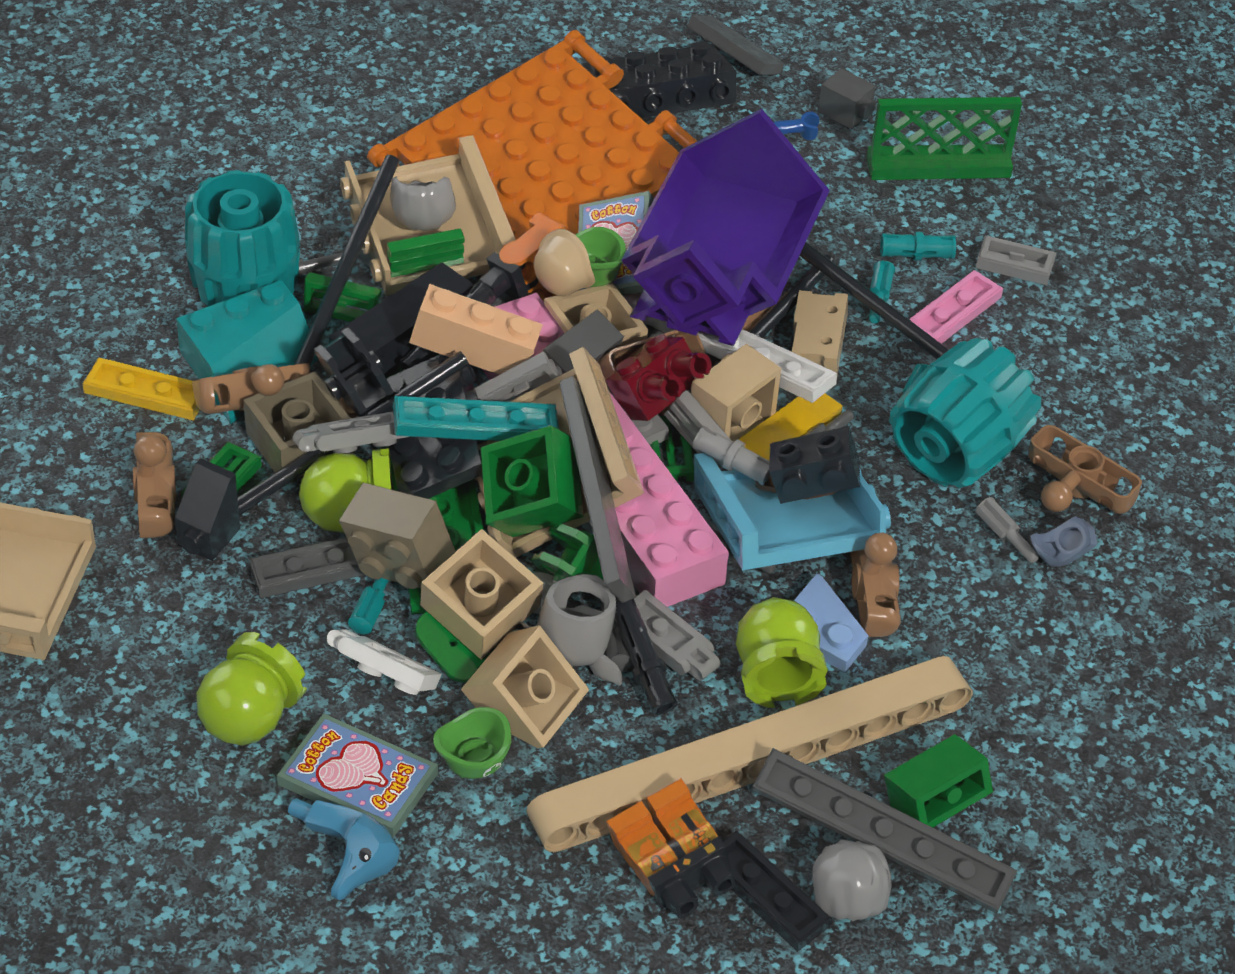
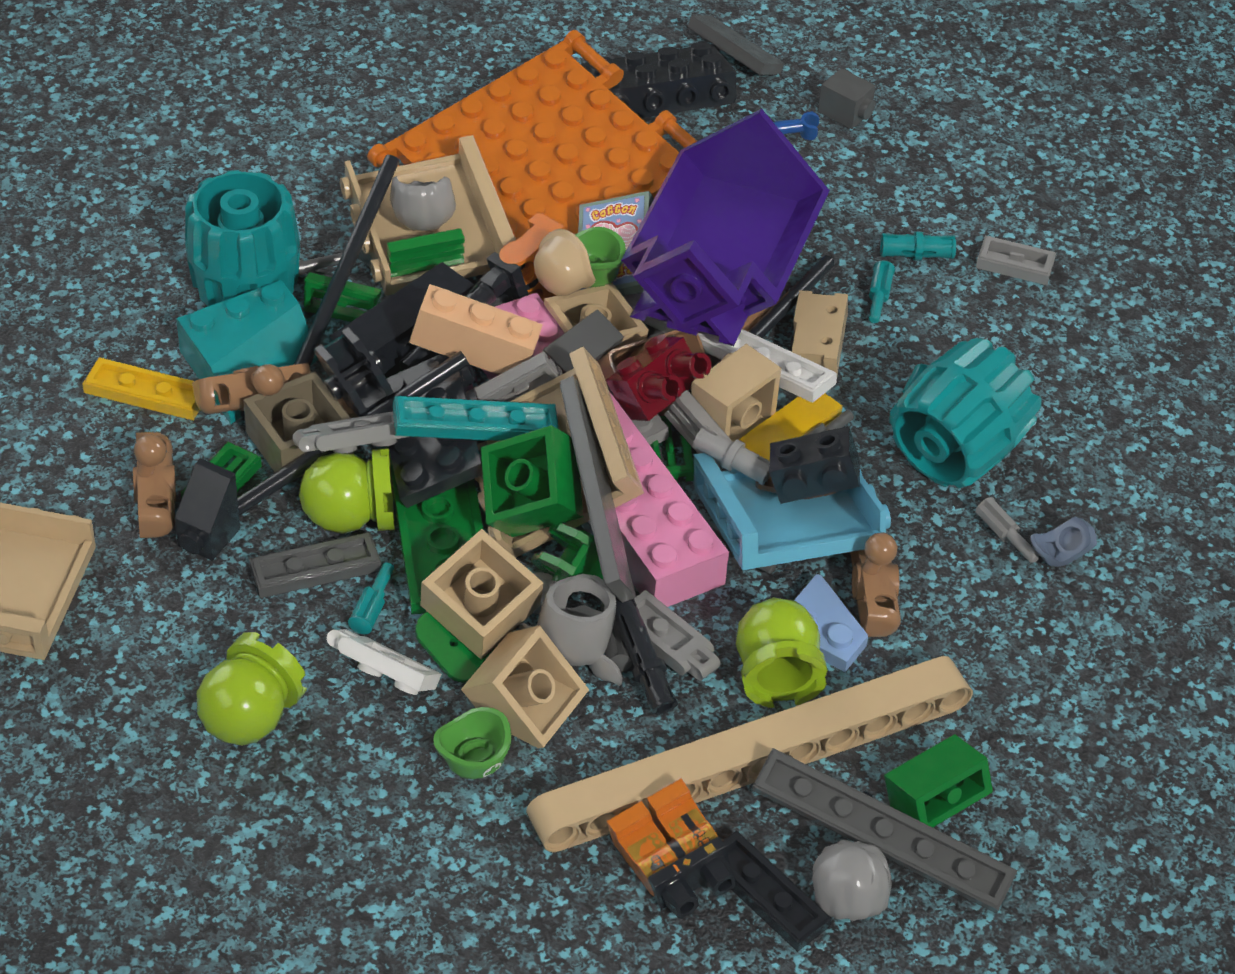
tile [277,713,438,838] -> none
dark azure animal [288,798,400,900] -> none
dark tan brick [339,483,456,589] -> none
black piece [799,242,949,359] -> none
green fence [866,97,1022,180] -> none
bright pink tile [909,270,1003,344] -> none
medium nougat piece [1028,425,1142,514] -> none

